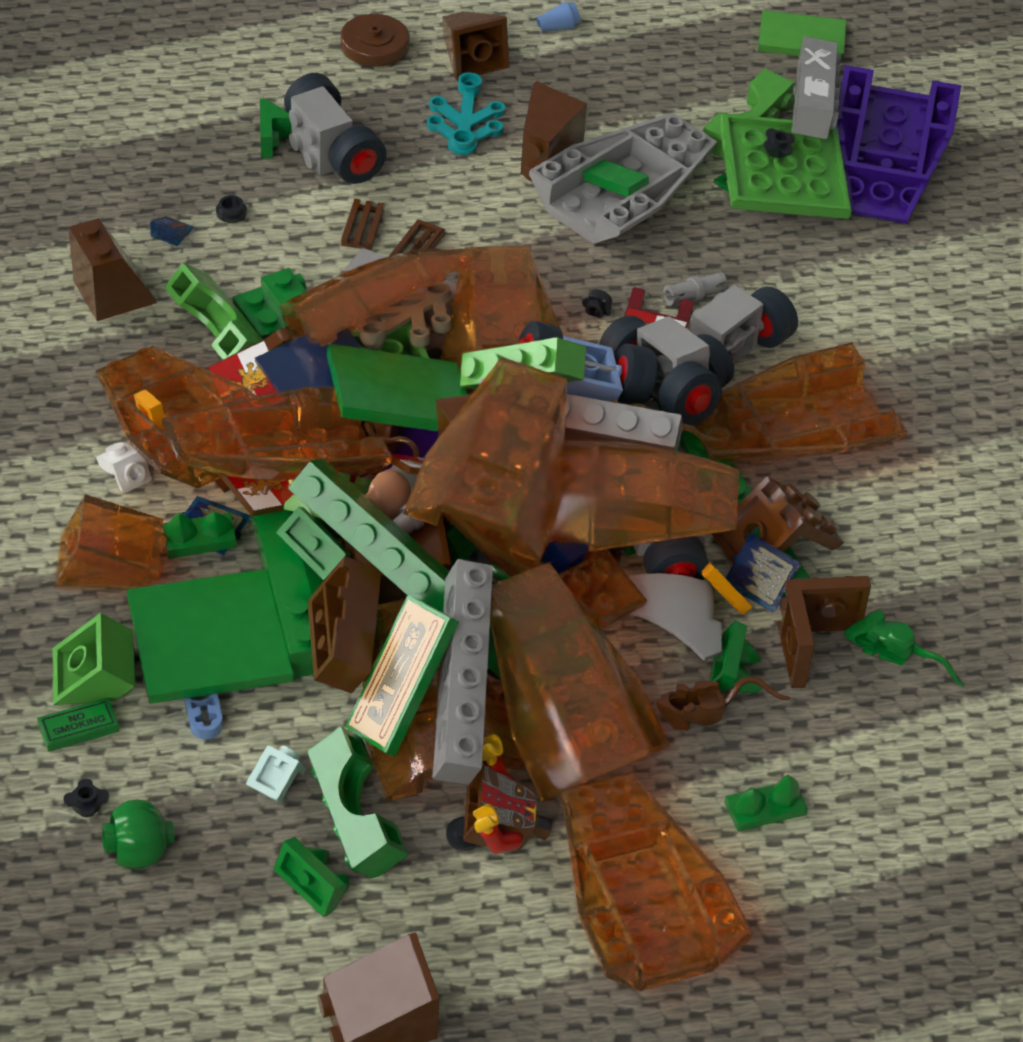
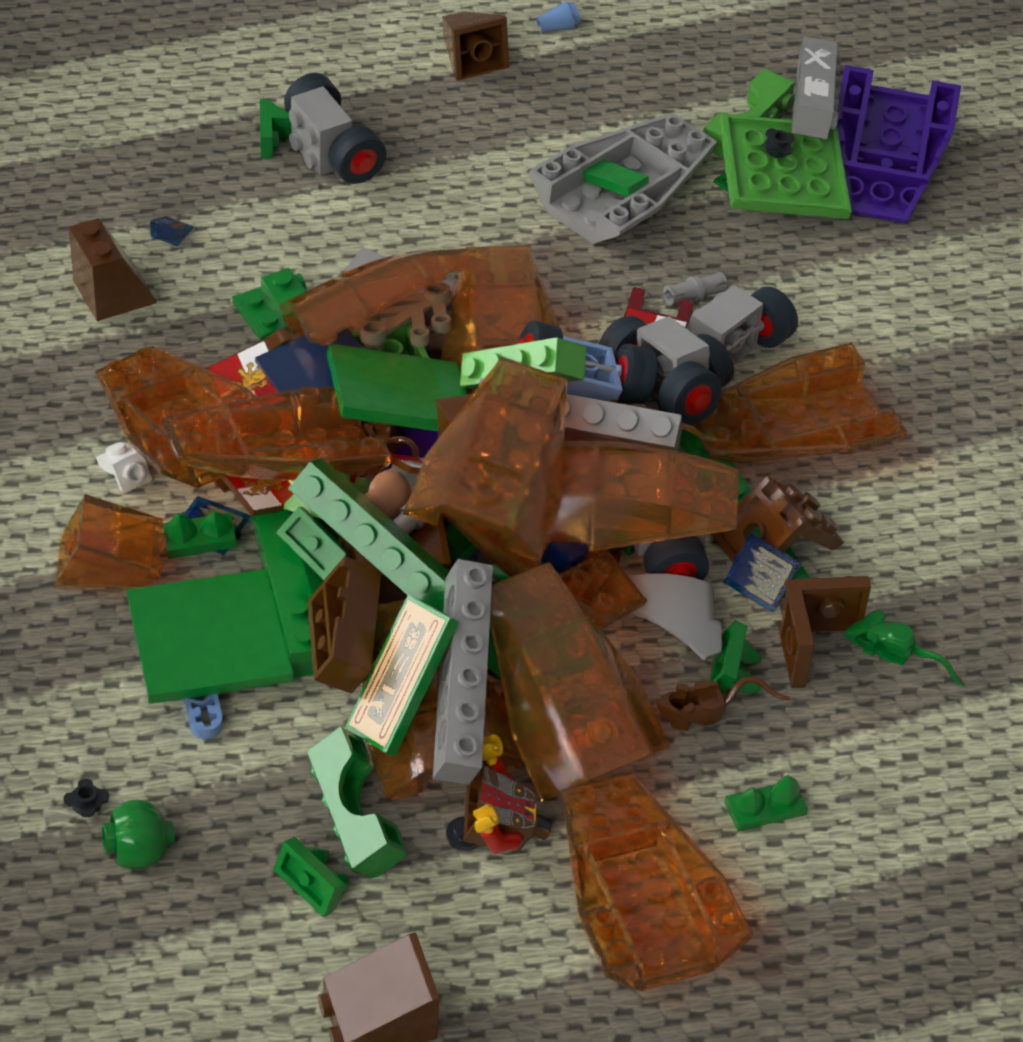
green tile [37,698,119,752] -> none
bright green slope [53,613,135,705] -> none
light orange tile [134,389,168,436] -> none
bright green arch [165,263,263,359] -> none
black plate [216,195,247,223] -> none
light aqua bracket [246,745,307,803] -> none
reddish brown wheel [340,14,410,67] -> none
reddish brown tile [341,199,385,250] -> none
reddish brown tile [389,219,445,269] -> none
teal plant [426,72,505,155] -> none
reddish brown slope [520,81,587,182] -> none
black plate [582,289,612,318] -> none
light orange tile [701,562,752,615] -> none
bright green tile [758,10,846,61] -> none

